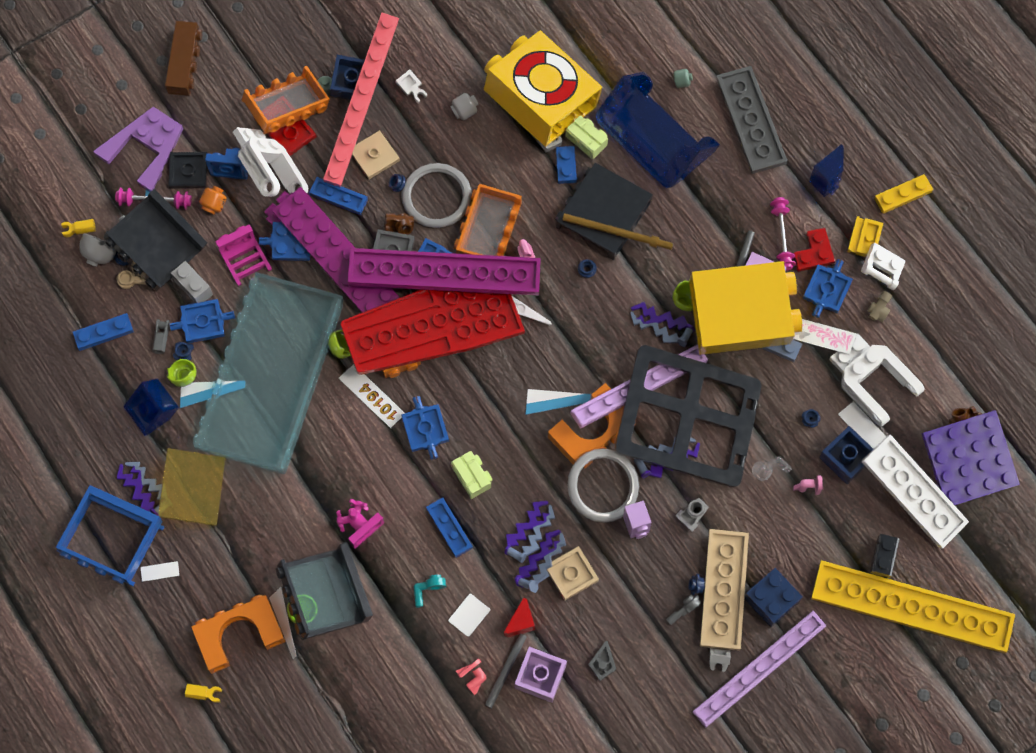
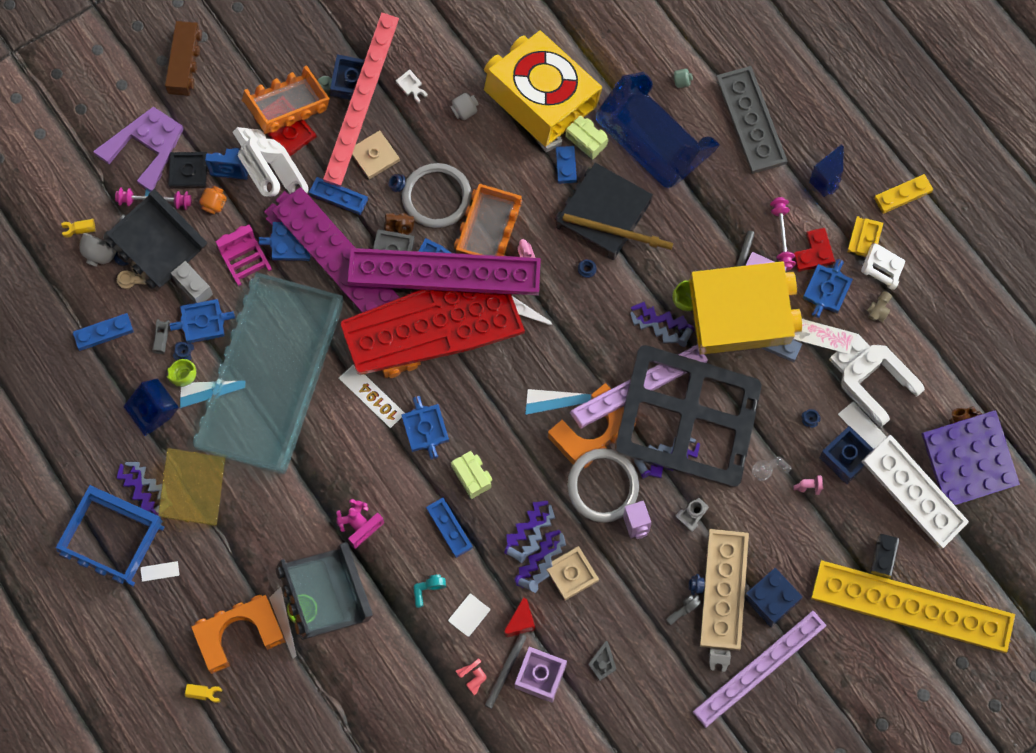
lime hair [328,330,351,359] -> none

